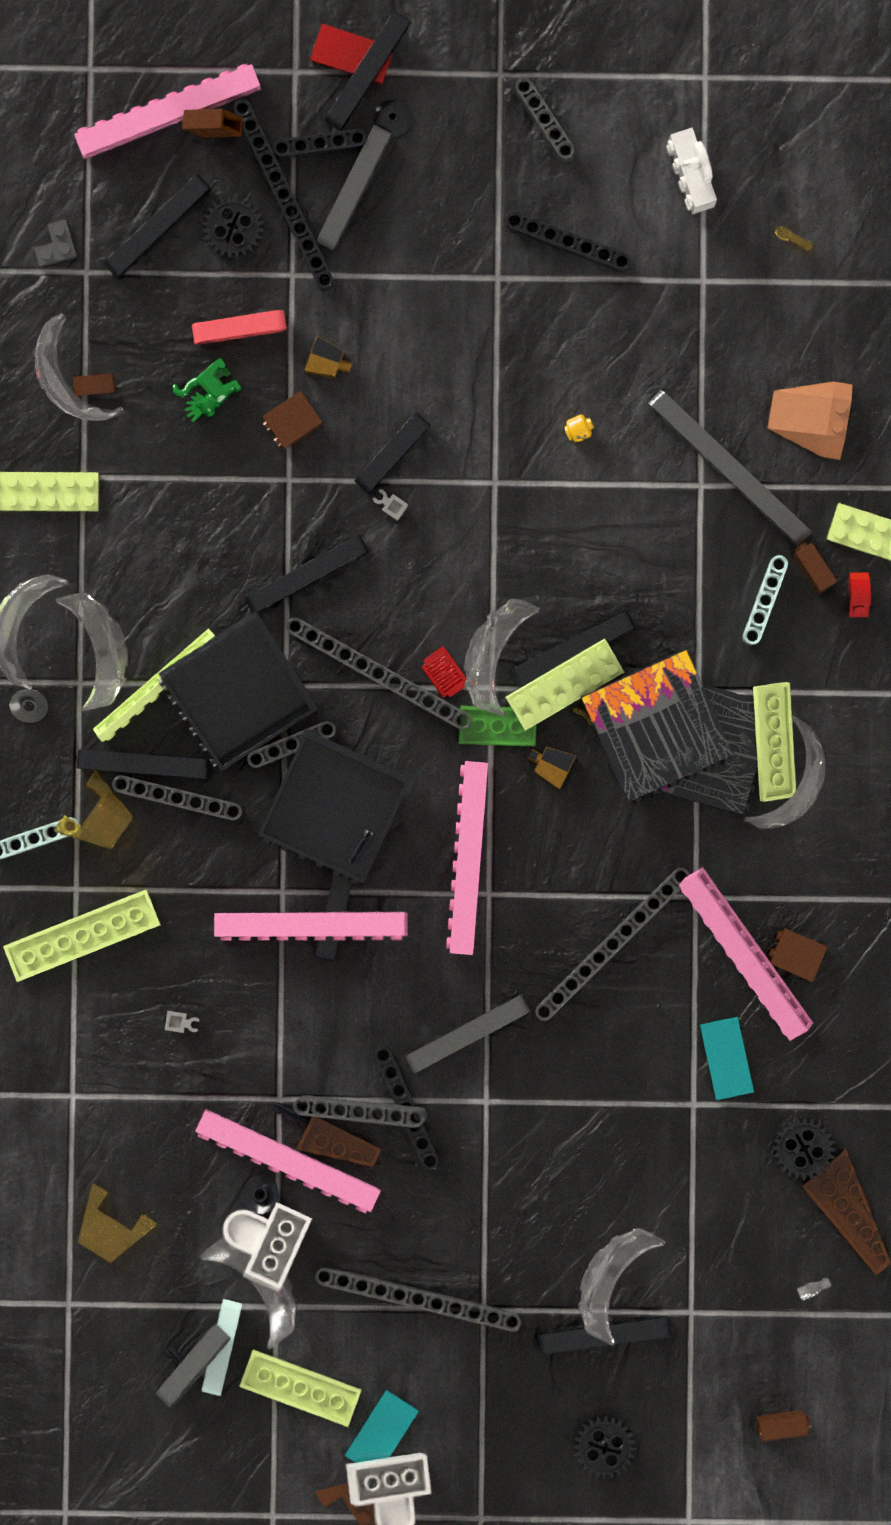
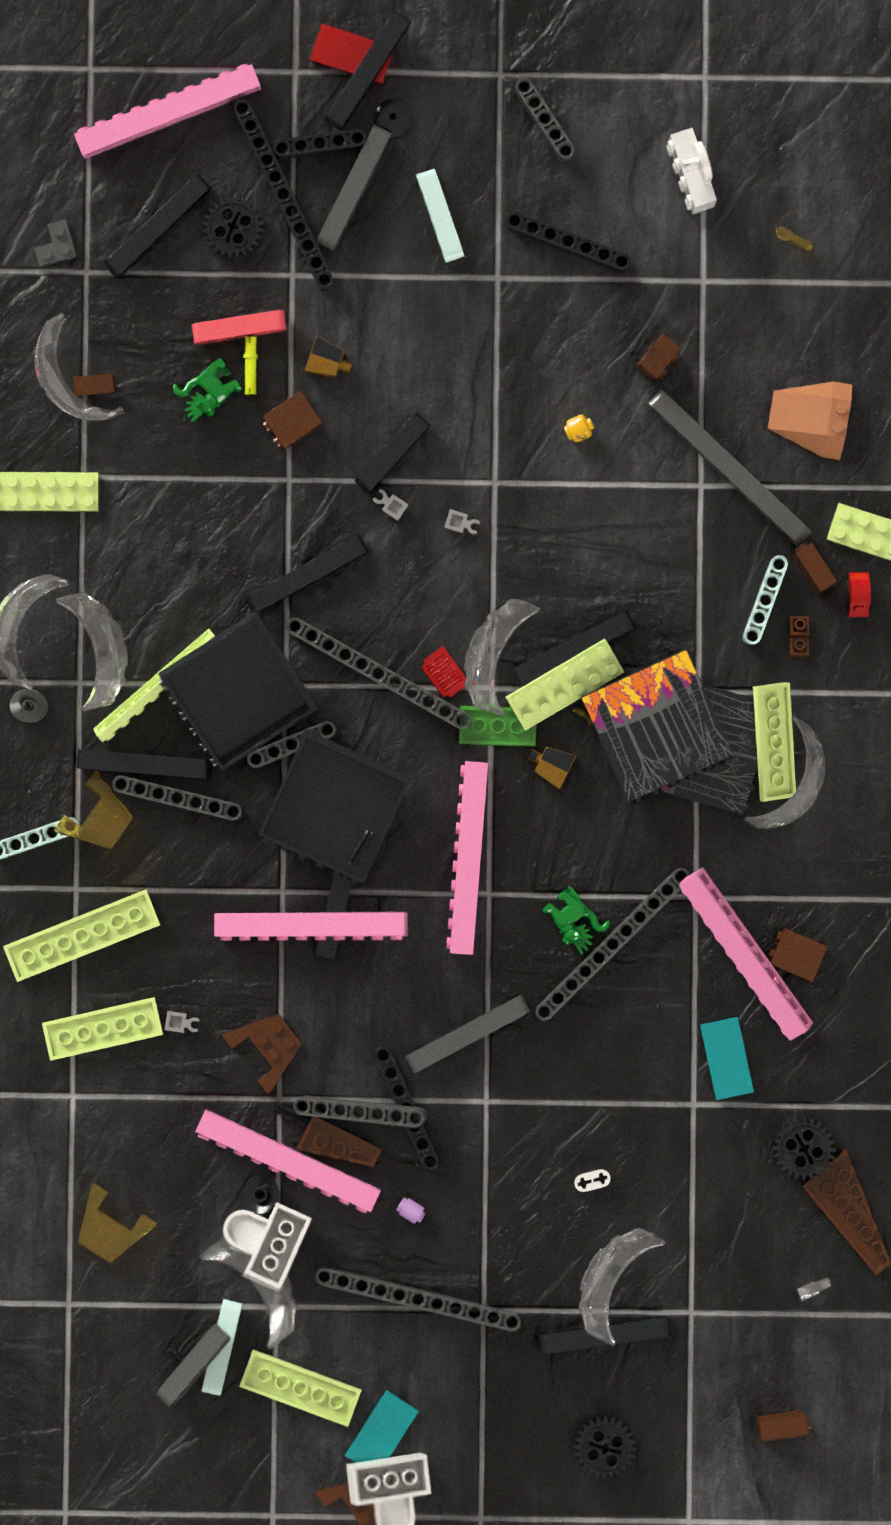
reddish brown brick [182,109,243,138] -> none
none -> yellowish green plate [42,997,163,1061]
none -> reddish brown wing [222,1014,302,1094]
none -> neon yellow pin [243,337,258,395]
none -> lavender brick [396,1197,426,1224]
none -> light aqua beam [416,169,464,263]
none -> light grey plate [444,509,480,535]
none -> green animal [542,886,610,955]
none -> white beam [574,1169,610,1192]
none -> reddish brown brick [634,334,681,381]
none -> reddish brown slope [789,616,810,657]

